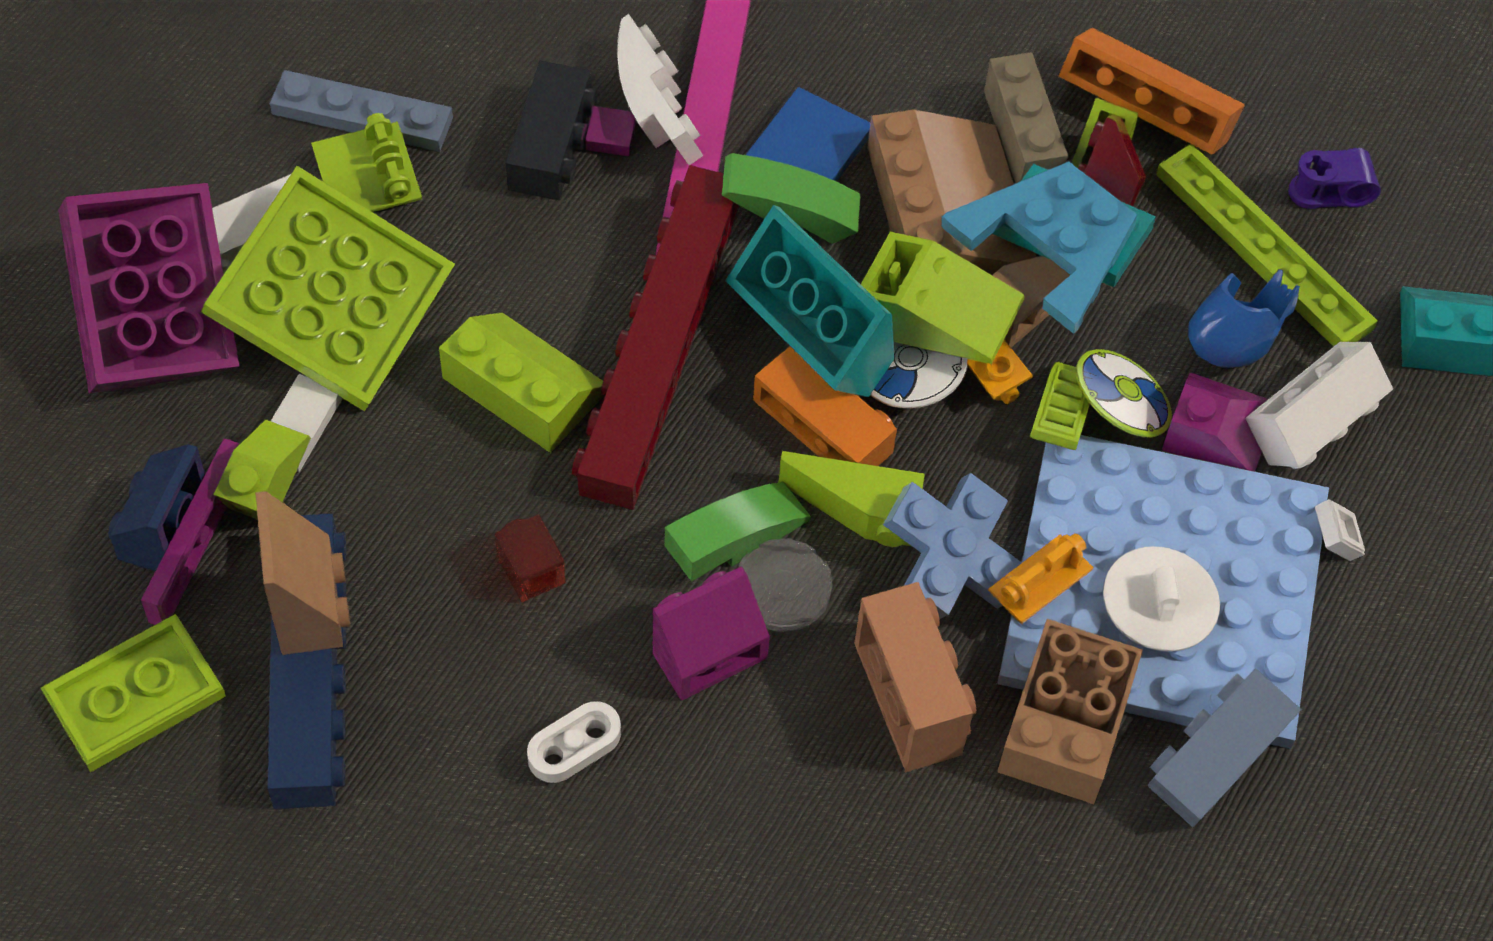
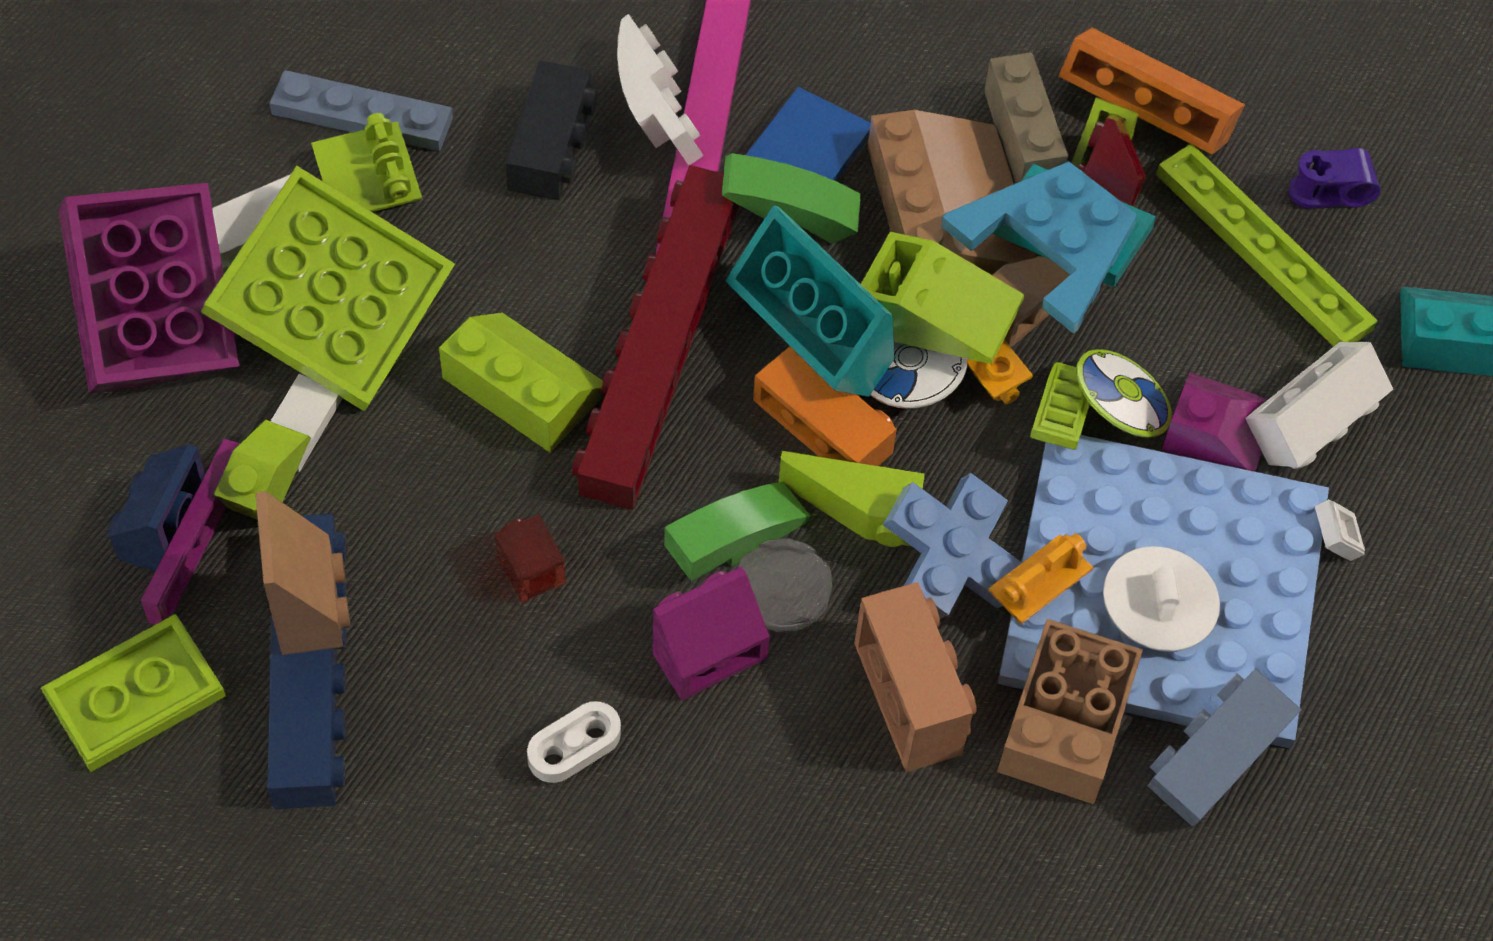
magenta tile [585,106,637,156] -> none
blue helmet [1188,269,1300,368] -> none

